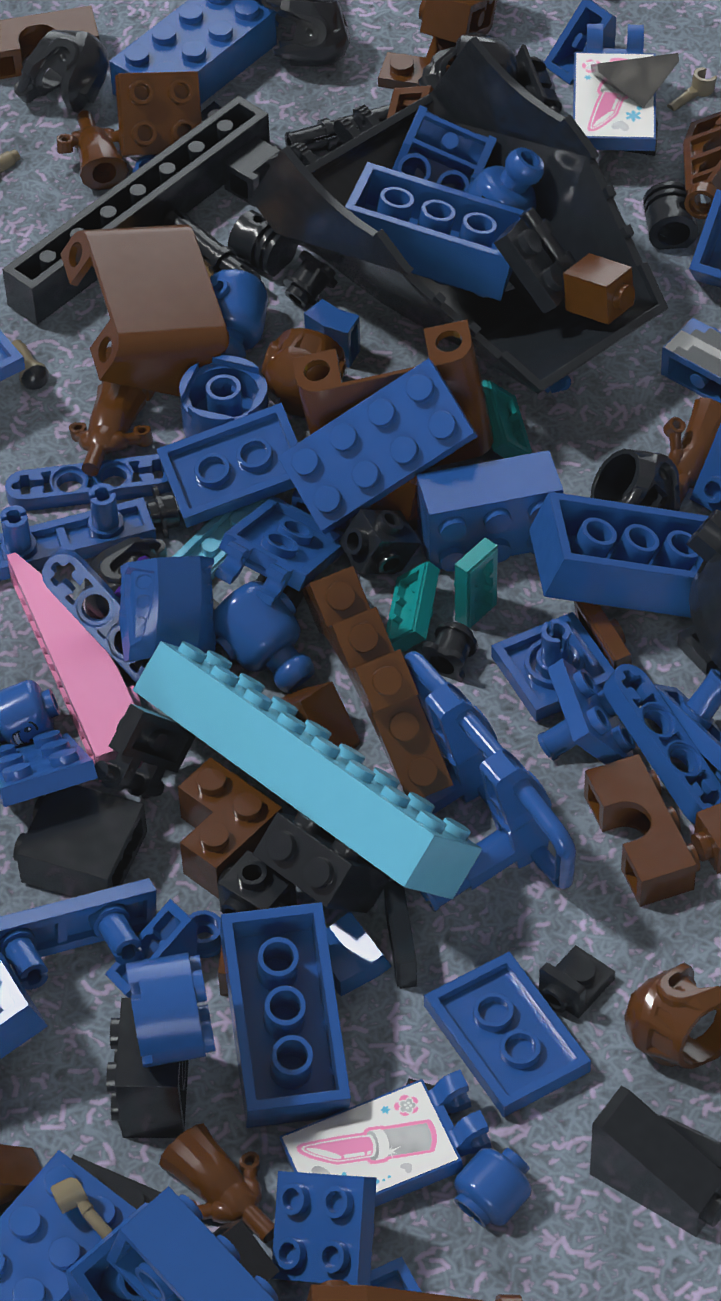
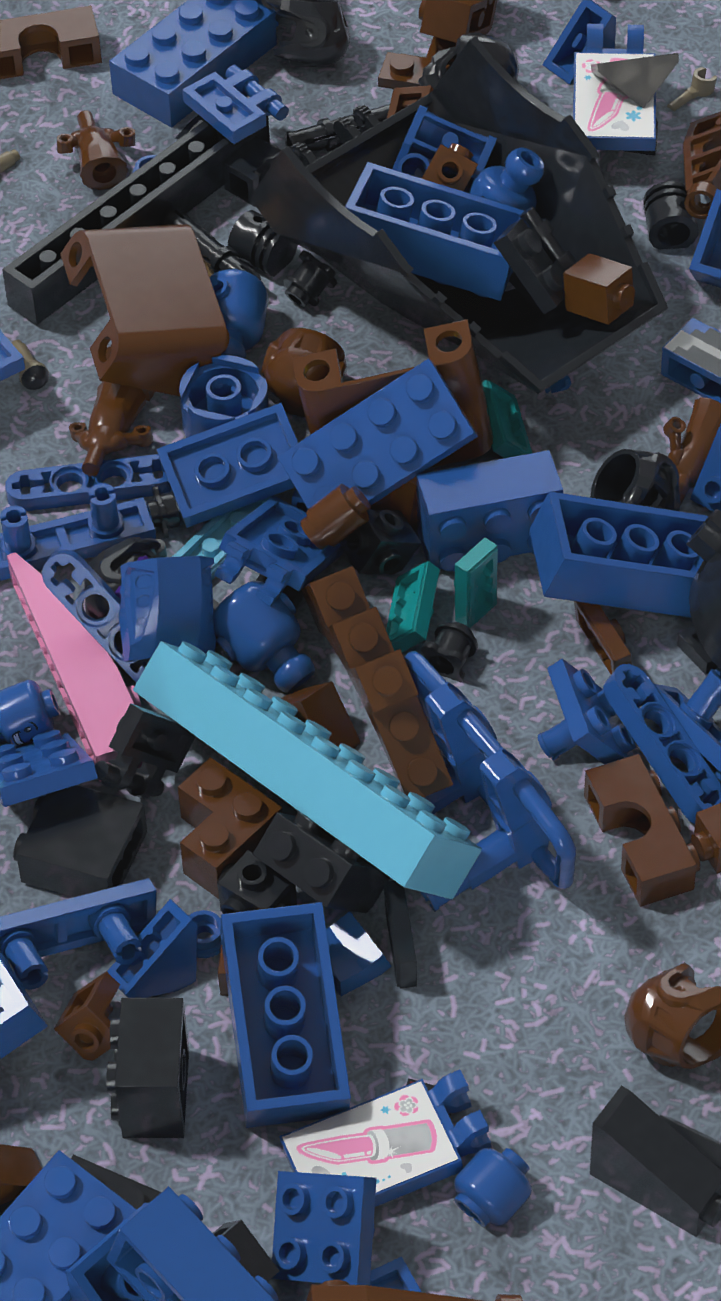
black helmet [14,30,110,113] -> none
dark tan hand [51,1177,113,1239] -> none
reddish brown plate [115,71,202,158] -> none
blue brick [126,952,216,1068] -> none
reddish brown piece [158,1123,274,1243] -> none
blue piece [304,299,360,368] -> none
blue plate [424,951,591,1117] -> none
blue plate [491,612,614,721] -> none
black hinge [516,44,562,114] -> none
black bracket [539,945,615,1019] -> none
none -> reddish brown bracket [54,971,120,1061]
none -> blue plate [182,65,289,144]
none -> reddish brown brick [300,484,370,550]
none -> reddish brown brick [421,143,478,192]

